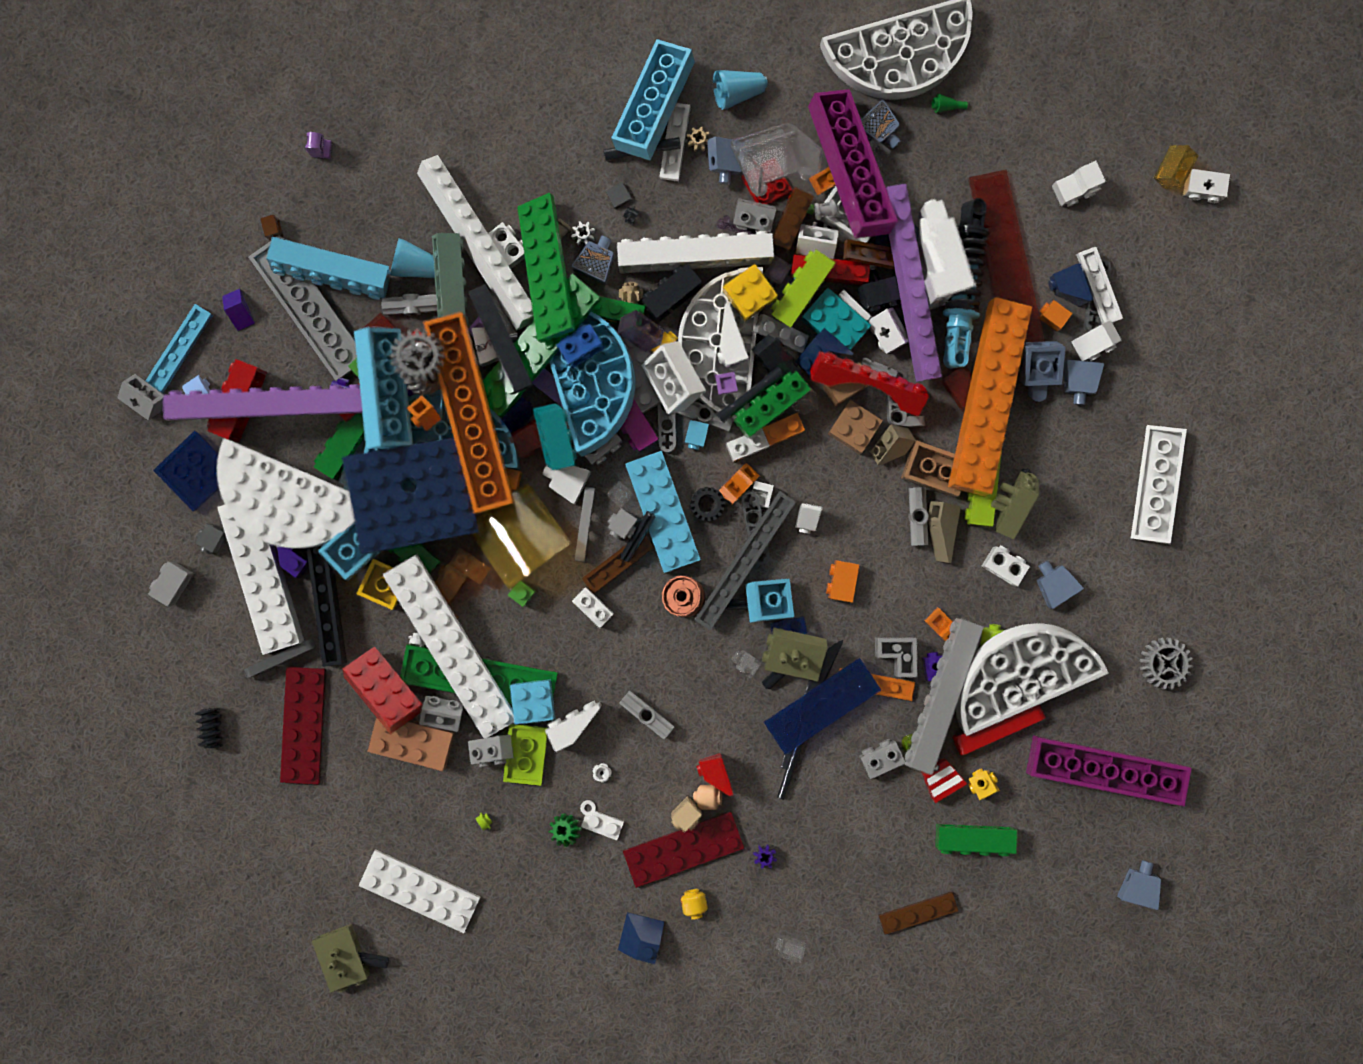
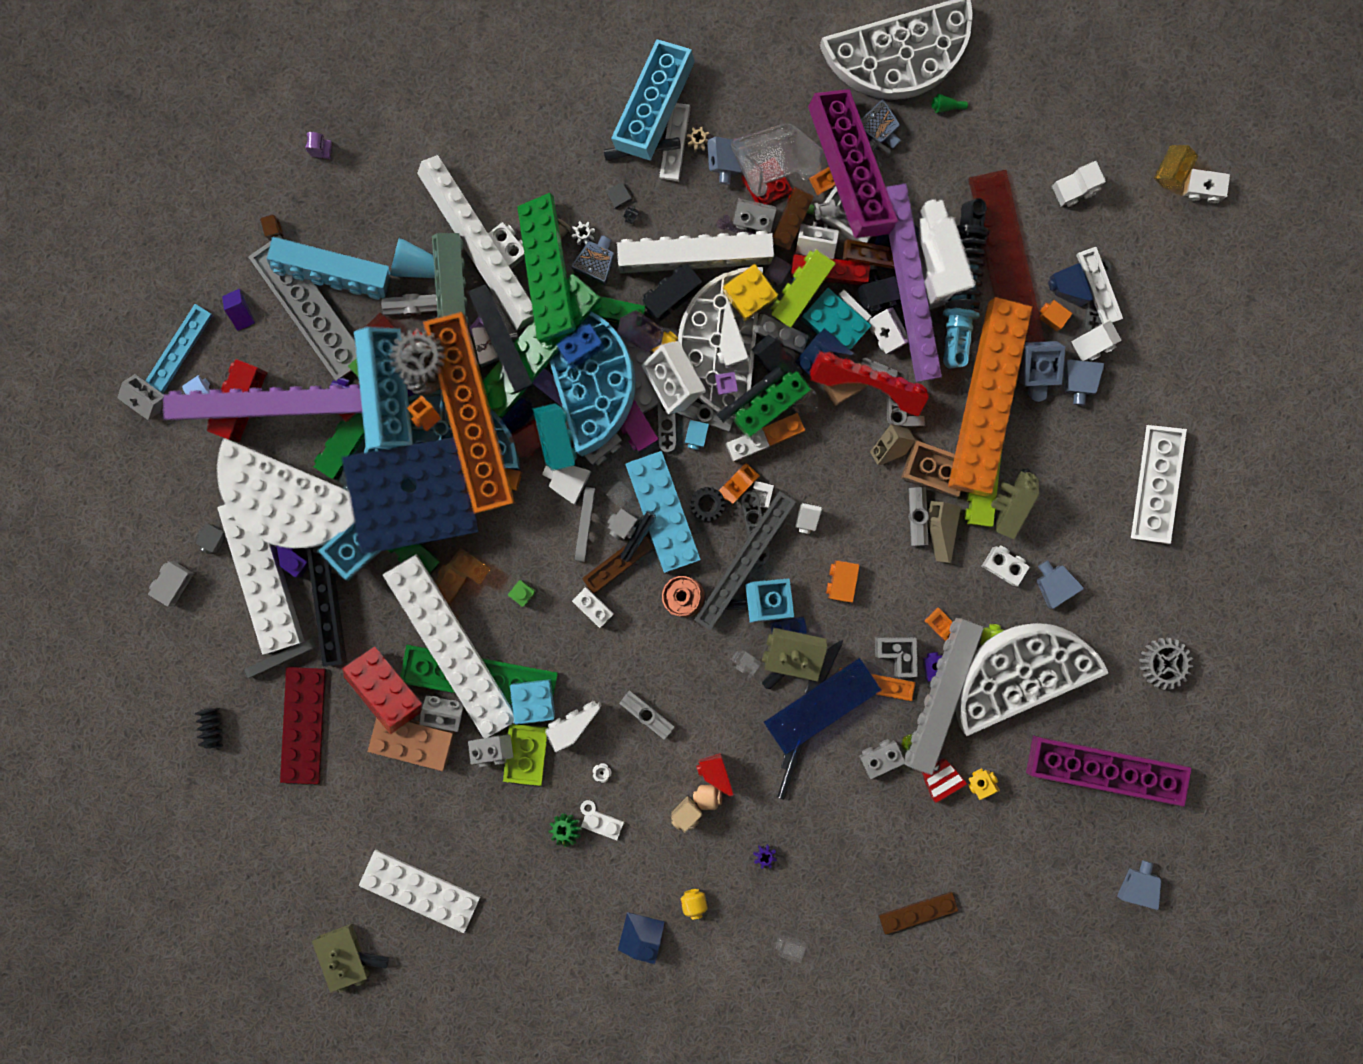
clear blue plate [153,430,219,512] -> none
yellow brick [357,559,399,610] -> none
white plate [408,633,425,647] -> none
clear yellow windscreen [471,483,574,590] -> none
lime plate [476,813,493,831] -> none
tan gear [619,282,643,304] -> none
dark red plate [623,811,744,888] -> none
medium azure cone [713,70,768,110] -> none
medium nougat brick [828,400,883,455] -> none
green brick [935,824,1017,856] -> none
clear red brick [941,367,972,412] -> none
red beam [952,704,1046,755] -> none

